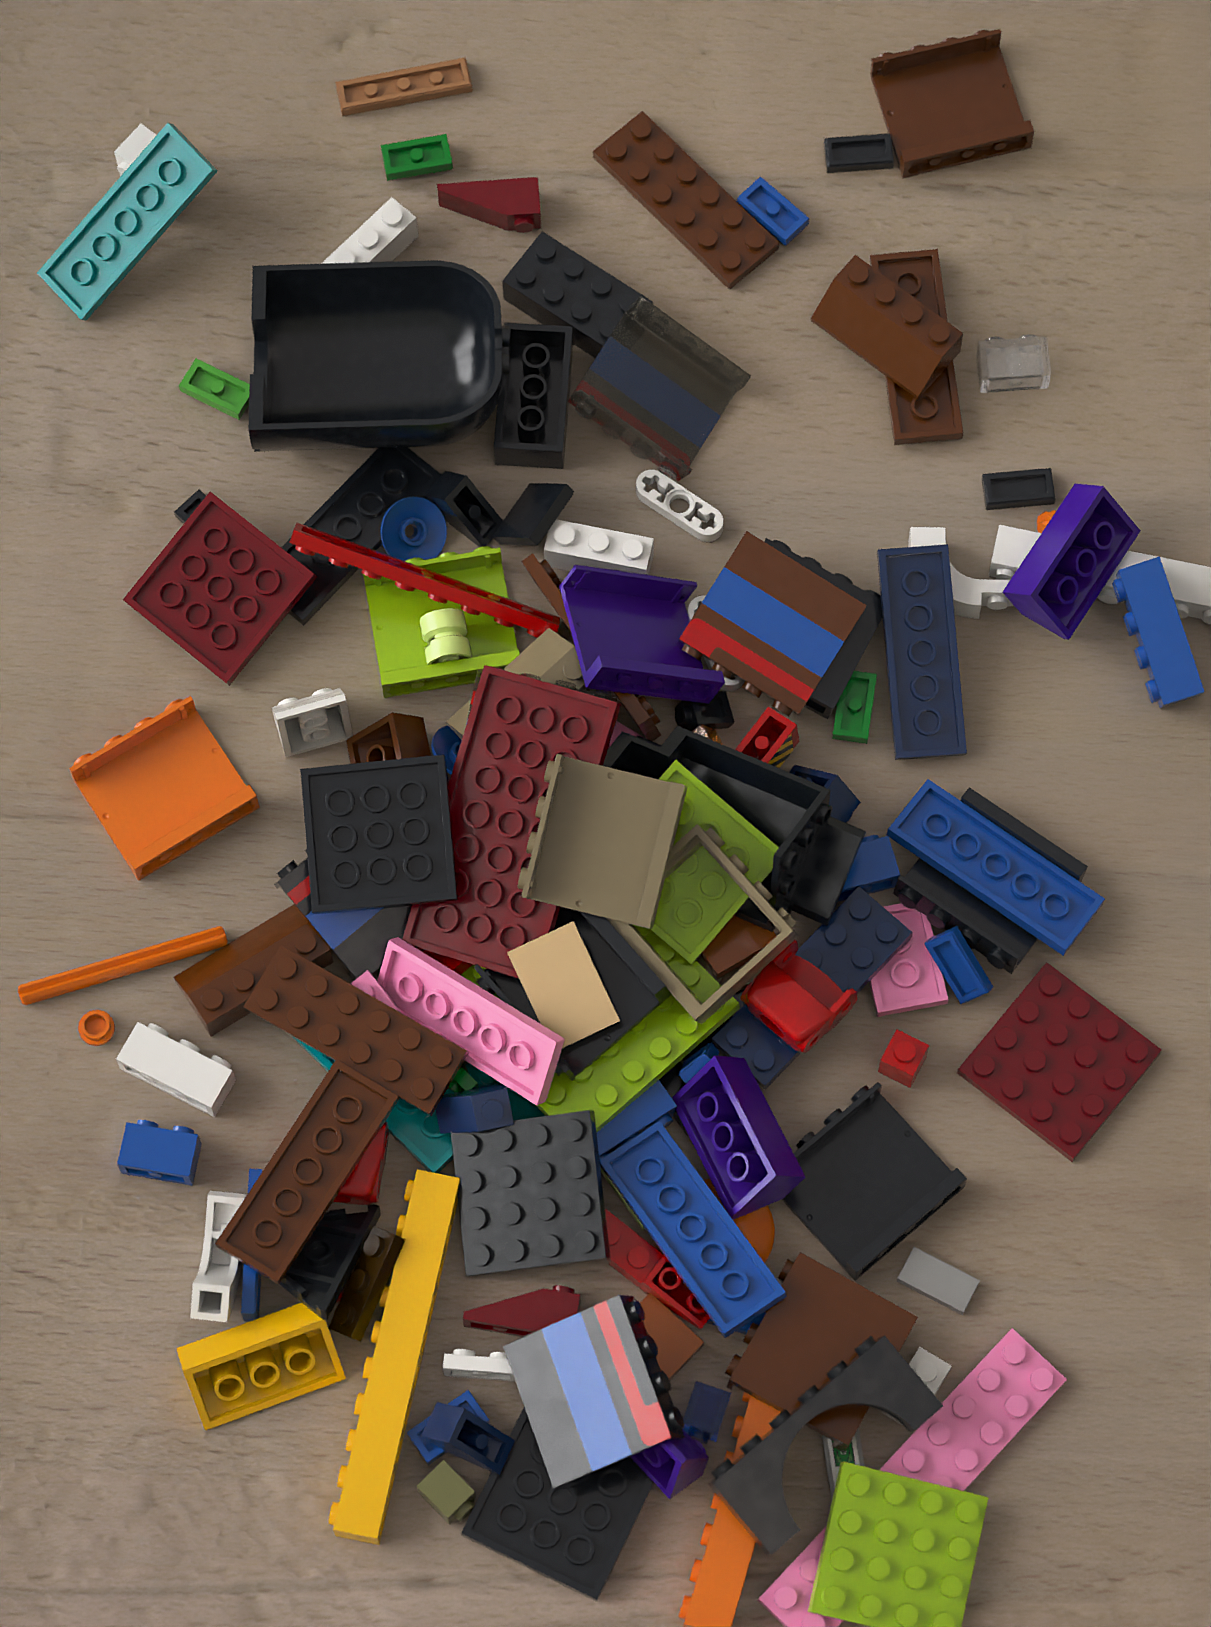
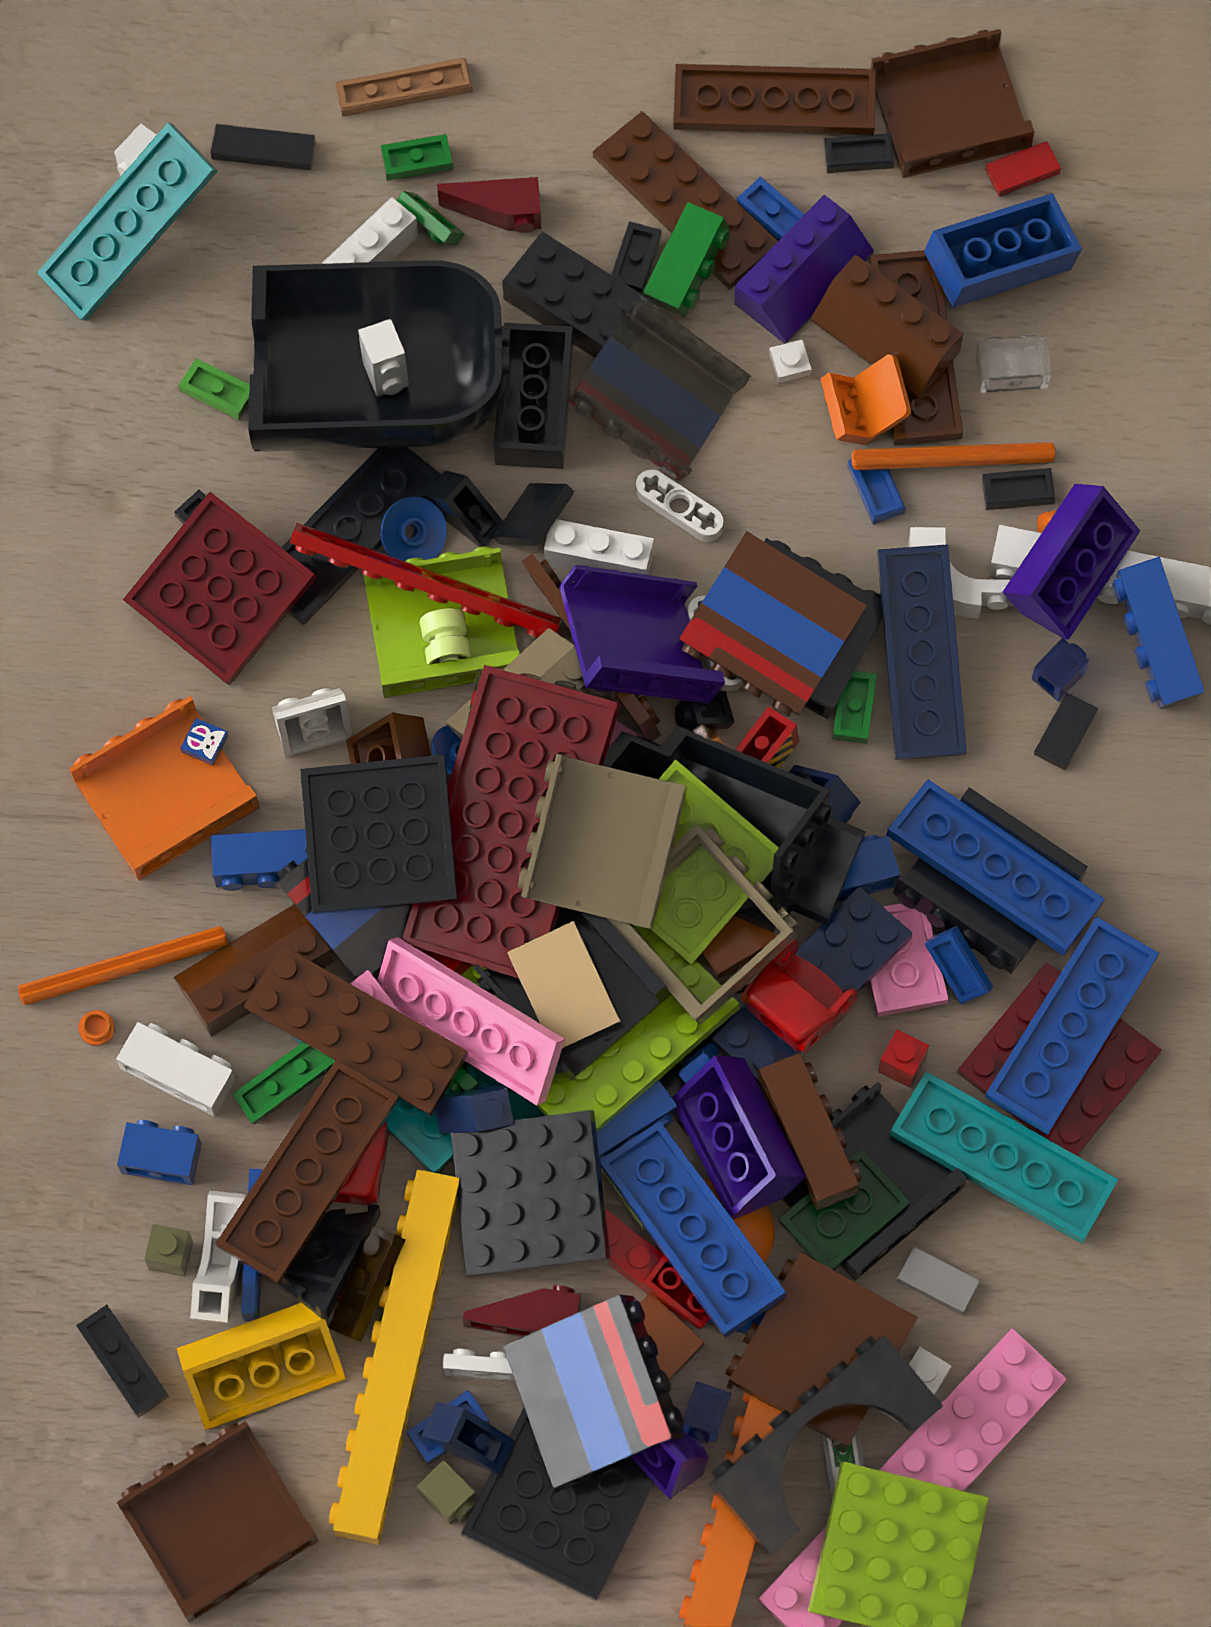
none -> black plate [76,1305,169,1418]
none -> reddish brown panel [116,1421,319,1623]
none -> olive brick [144,1224,193,1277]
none -> tile [180,718,229,765]
none -> black tile [211,124,316,170]
none -> blue brick [211,829,307,891]
none -> green plate [232,1042,335,1124]
none -> white brick [358,319,409,397]
none -> green plate [396,191,465,245]
none -> black plate [611,221,662,294]
none -> green brick [643,202,730,318]
none -> reddish brown plate [673,64,876,135]
none -> dark purple slope [734,194,874,344]
none -> reddish brown brick [759,1053,862,1210]
none -> white plate [769,340,812,383]
none -> dark green plate [779,1148,911,1271]
none -> orange bracket [821,355,911,445]
none -> blue tile [847,459,906,524]
none -> orange axle [851,442,1056,470]
none -> teal plate [889,1071,1119,1244]
none -> blue brick [924,193,1082,308]
none -> red tile [985,141,1061,197]
none -> blue plate [985,916,1159,1135]
none -> clear blue brick [1032,638,1089,701]
none -> black tile [1034,693,1098,770]

